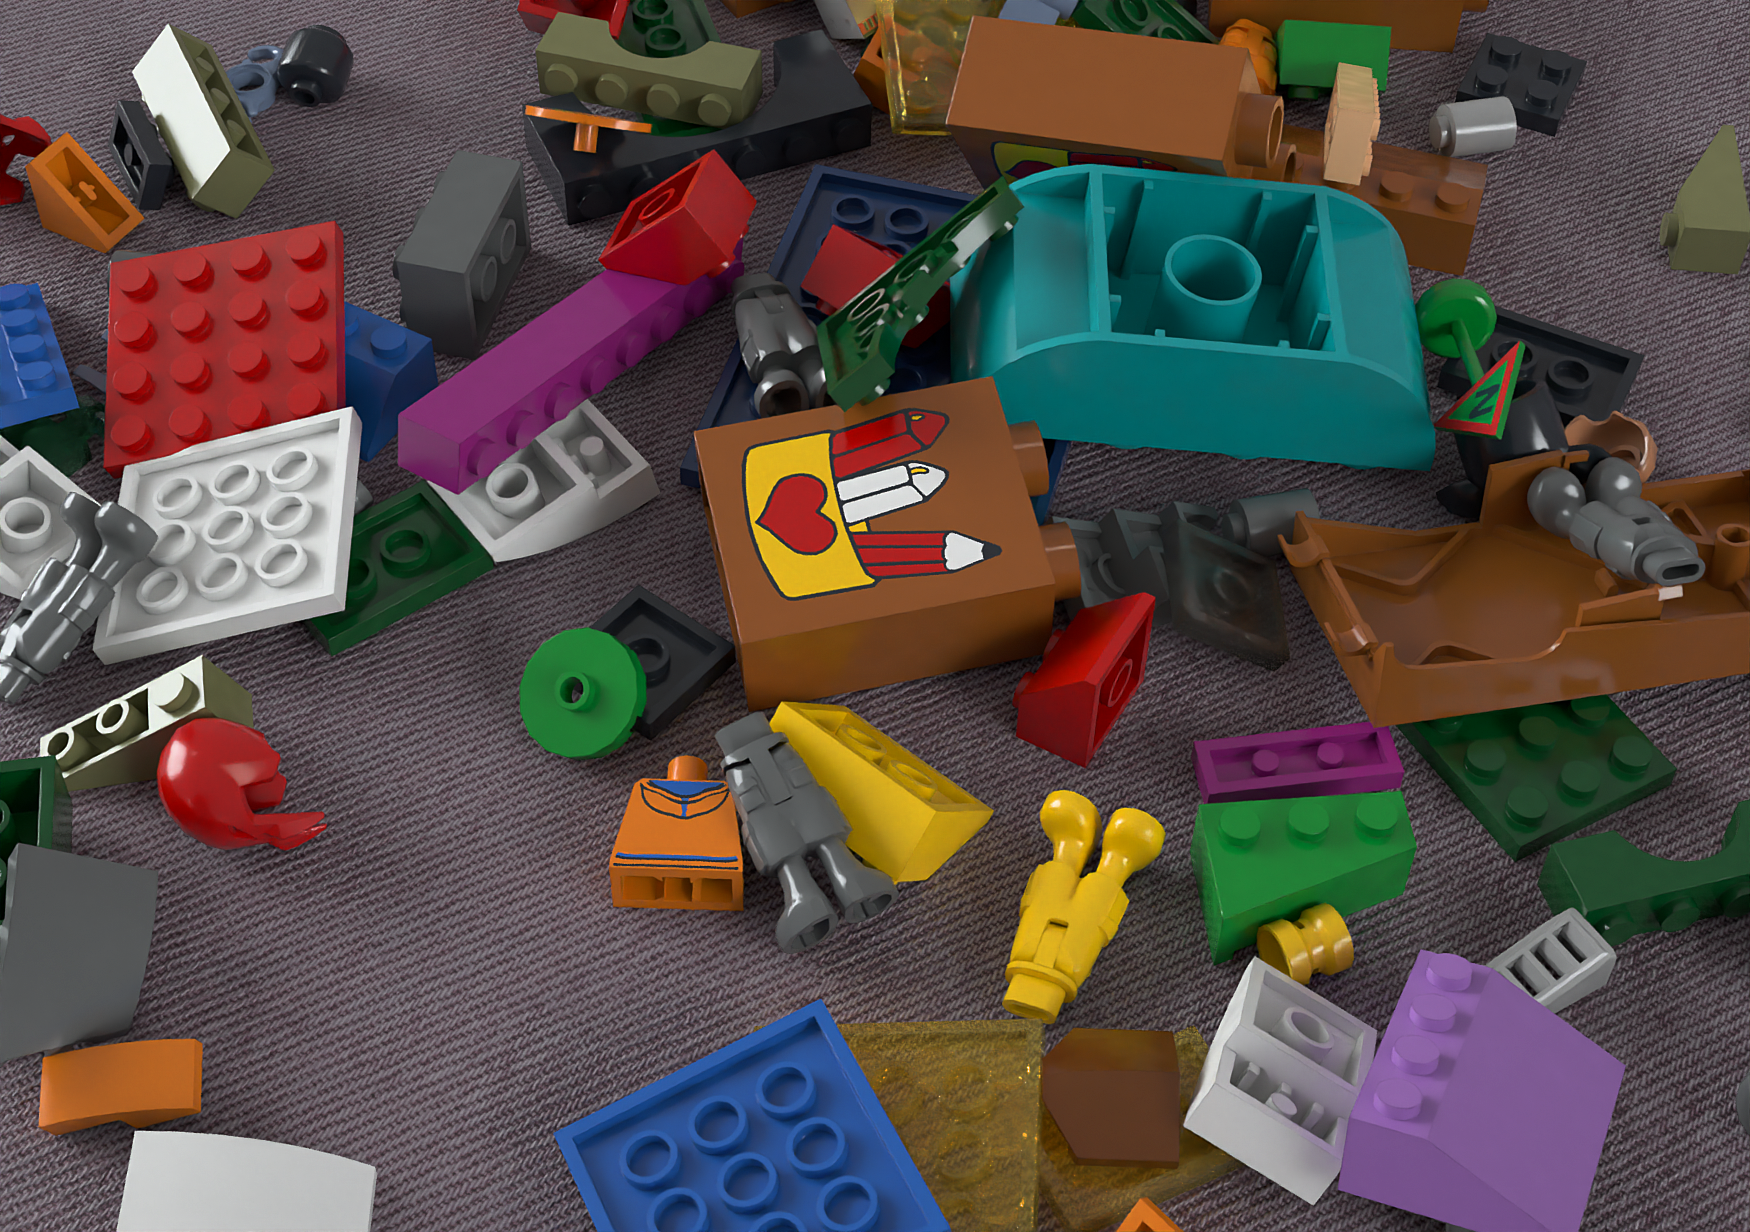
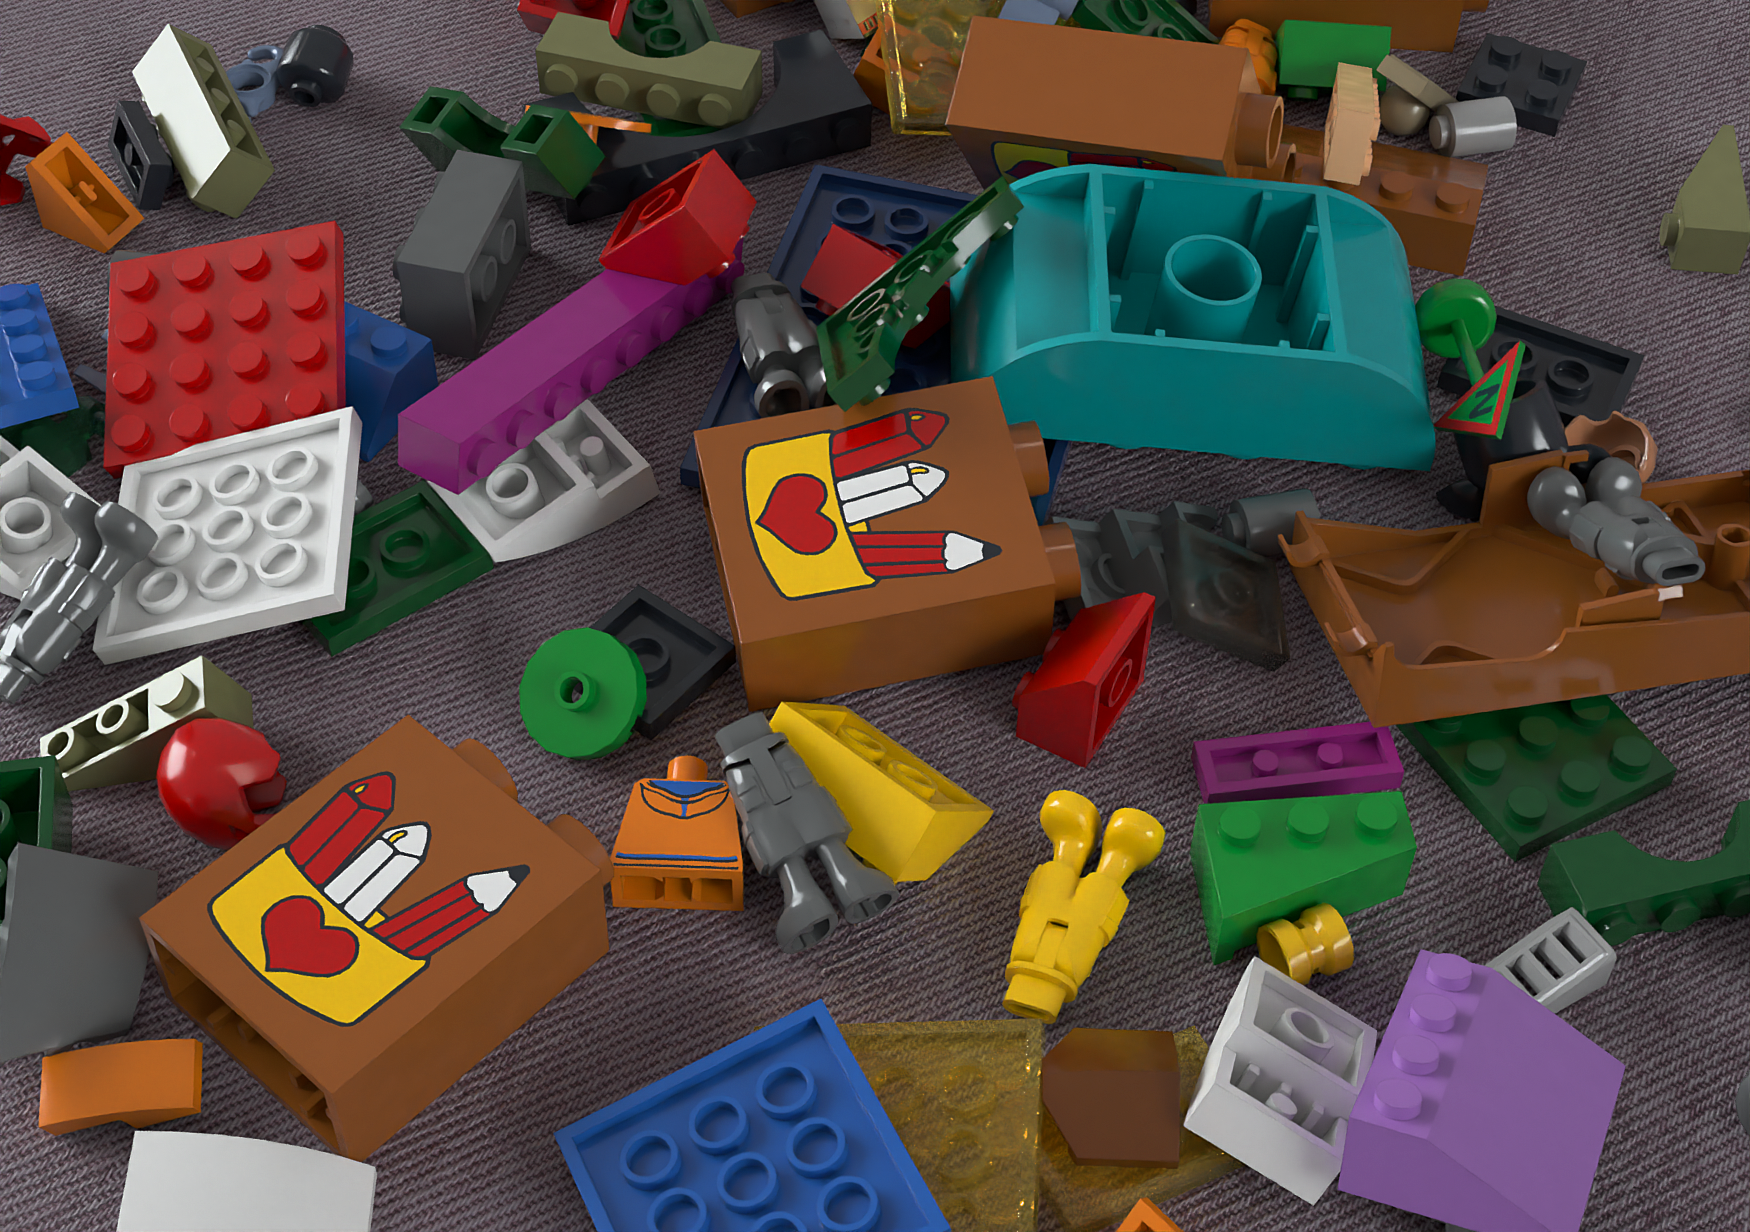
none -> dark orange brick [139,715,614,1163]
none -> dark green arch [399,86,605,199]
none -> dark tan tile [1376,54,1459,136]

